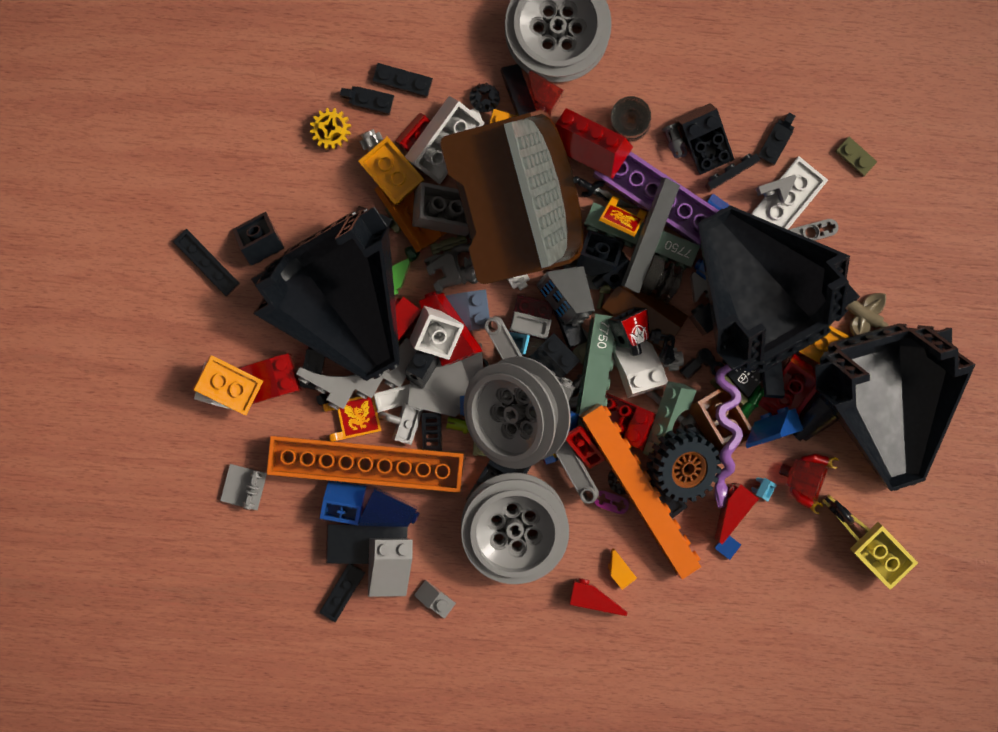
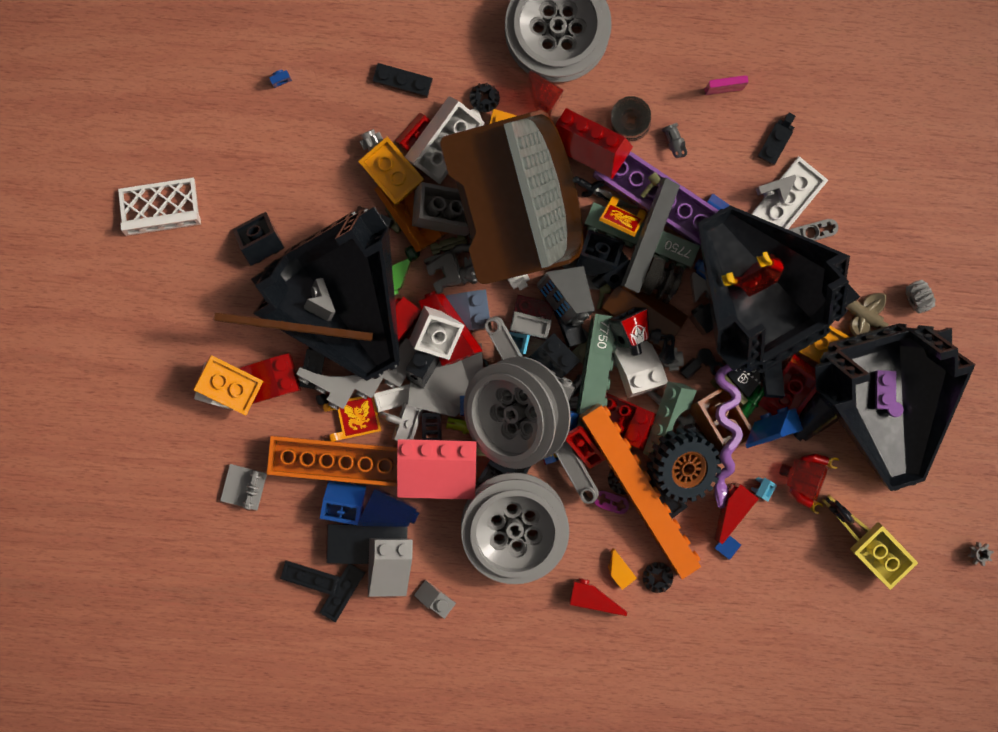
black tile [173,229,240,297] -> none
yellow gear [310,108,351,150] -> none
black hinge [340,86,395,115] -> none
black tile [500,64,536,116] -> none
black slope [676,103,735,175] -> none
black plate [705,153,761,192] -> none
olive plate [835,136,877,177] -> none
none -> white fence [118,177,201,236]
none -> reddish brown tile [213,313,373,341]
none -> blue plate [269,70,292,88]
none -> black tile [280,560,341,596]
none -> light grey slope [304,278,335,321]
none -> coral slope [397,439,477,500]
none -> olive hand [640,172,661,198]
none -> black gear [643,562,674,593]
none -> dark pink tile [705,75,749,95]
none -> torso [721,252,784,297]
none -> medium lavender hinge [875,370,904,417]
none -> light grey gear [906,280,936,313]
none -> light grey gear [968,542,994,566]

